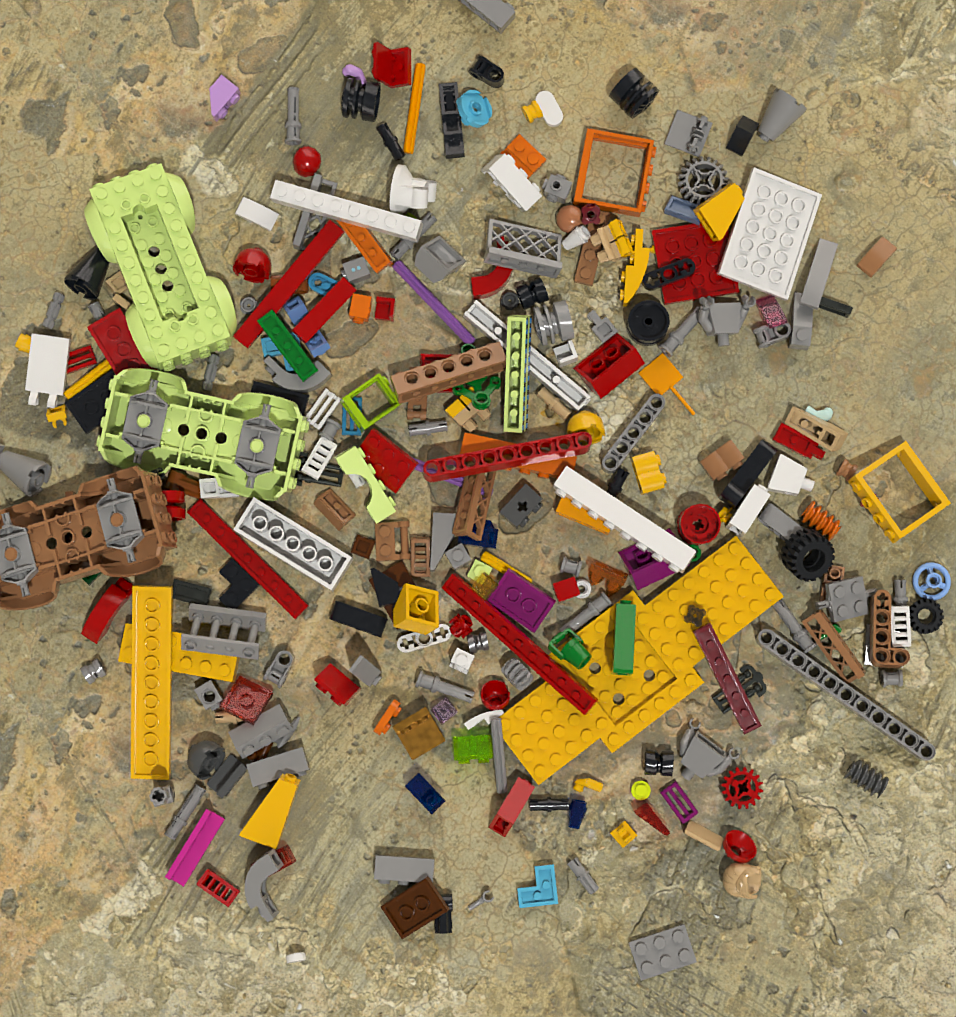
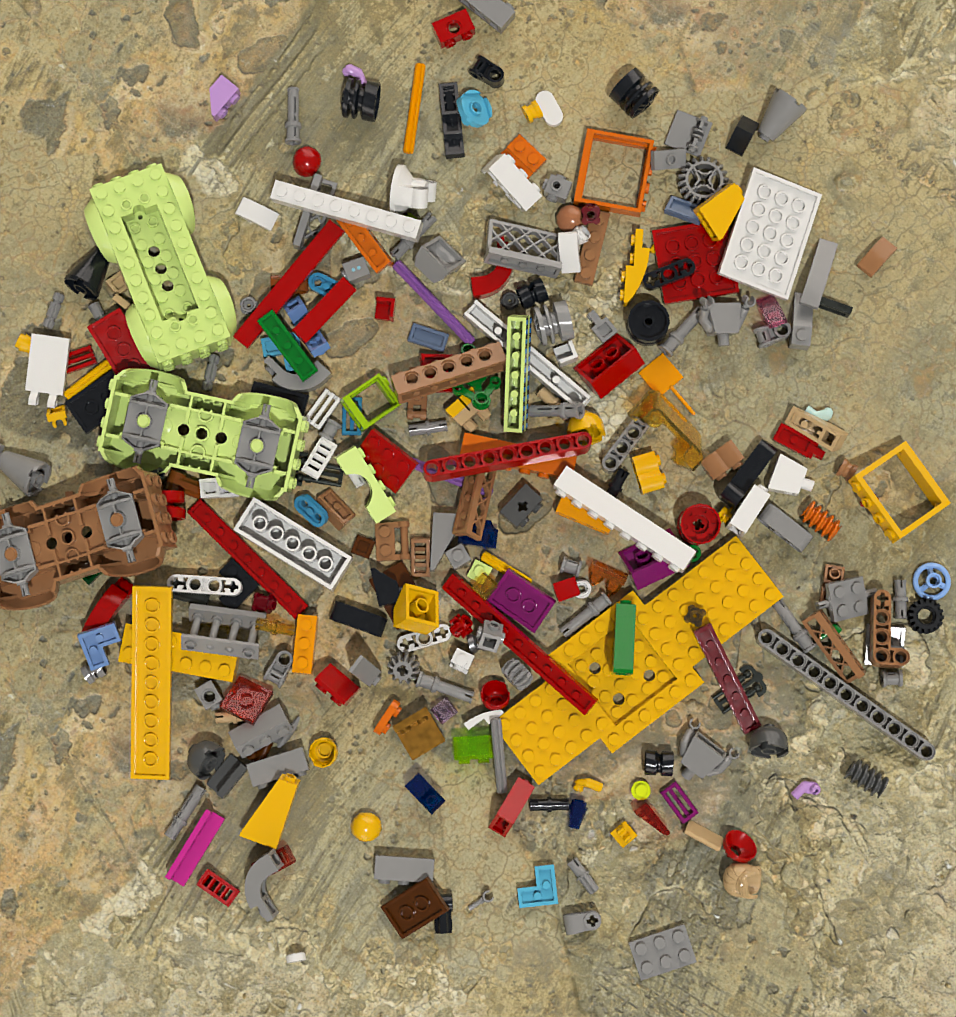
light grey piece [149,785,175,807] -> none
red cylinder [233,247,272,283] -> none
orange brick [349,293,373,324] -> none
red bracket [372,42,411,88] -> none
black pin [376,123,406,161] -> none
green piece [548,628,592,669] -> none
hips [590,219,635,263] -> none
red gear [720,767,763,809] -> none
black tyre [781,528,835,582] -> none
white slope [891,606,911,647] -> none
none -> medium blue plate [77,621,122,671]
none -> white beam [167,574,243,596]
none -> dark red brick [252,592,277,614]
none -> clear yellow pin [255,618,295,636]
none -> light orange brick [292,614,319,675]
none -> dark azure plate [294,494,329,527]
none -> yellow hair [309,737,338,768]
none -> yellow hair [350,812,382,842]
none -> light grey gear [387,651,420,684]
none -> sand blue tile [407,323,449,353]
none -> red brick [432,8,475,49]
none -> light grey brick [476,620,505,653]
none -> light grey pin [528,402,585,419]
none -> white slope [558,231,581,274]
none -> light grey piece [563,910,601,935]
none -> clear yellow windscreen [627,390,703,471]
none -> light grey plate [651,148,686,170]
none -> dark grey cylinder [749,724,788,759]
none -> lavender arm [791,781,821,800]

